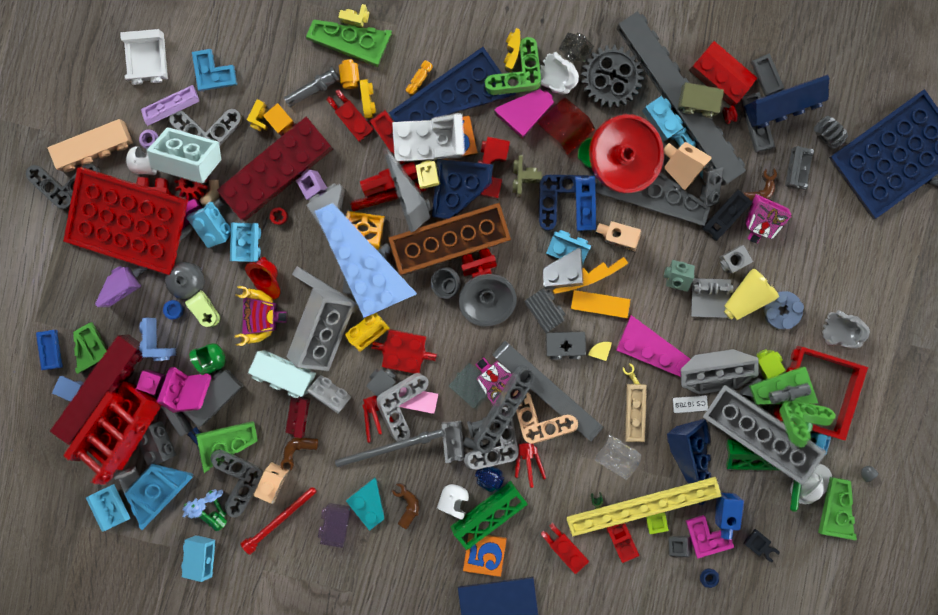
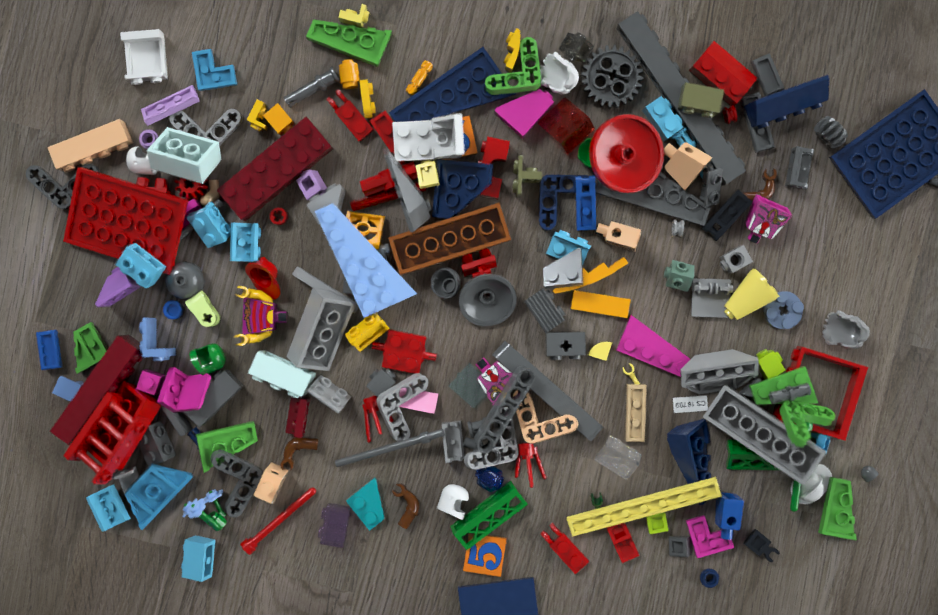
none -> medium azure brick [115,243,166,289]
none -> light grey bush [671,219,684,237]

